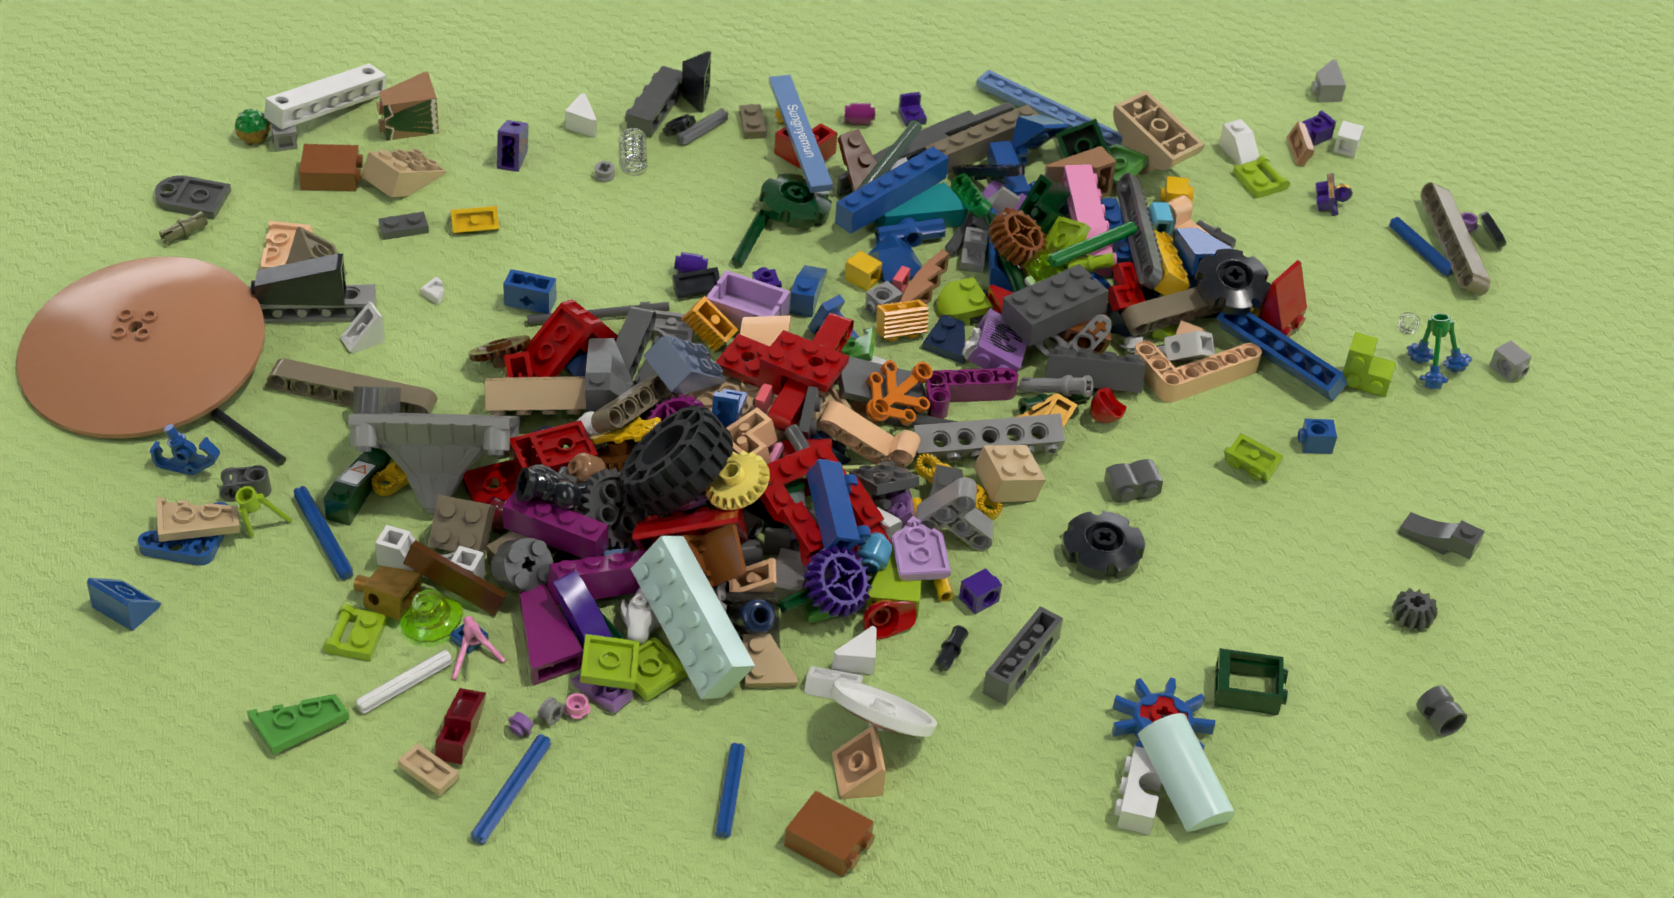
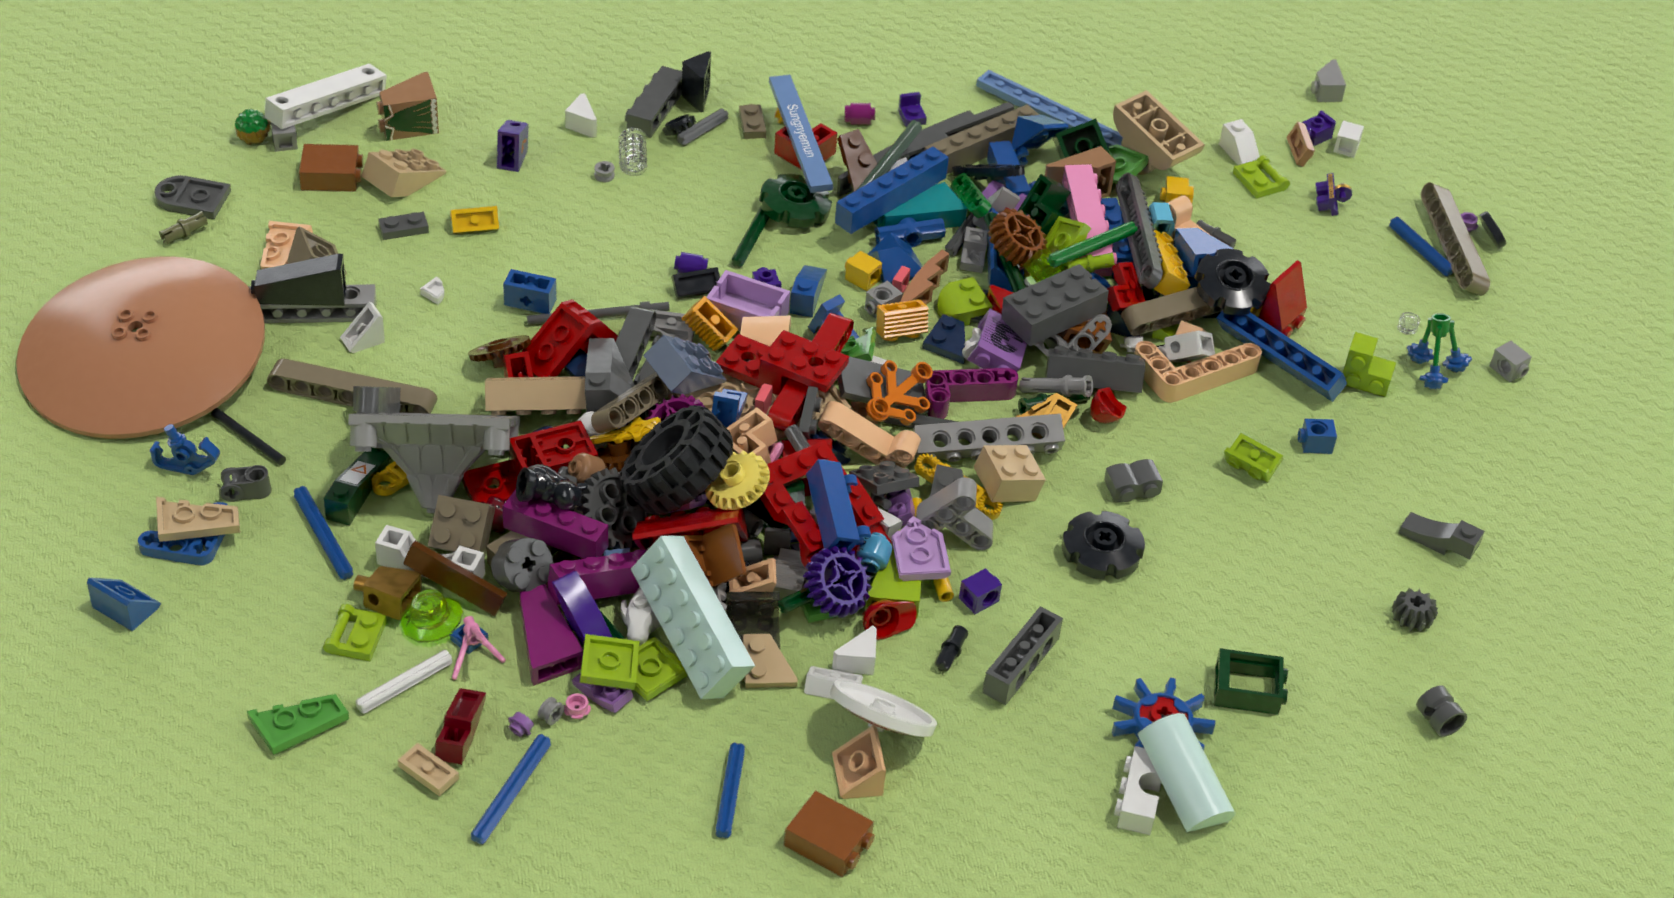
lime plant [235,486,292,537] -> none
dark blue head [737,599,775,635] -> none

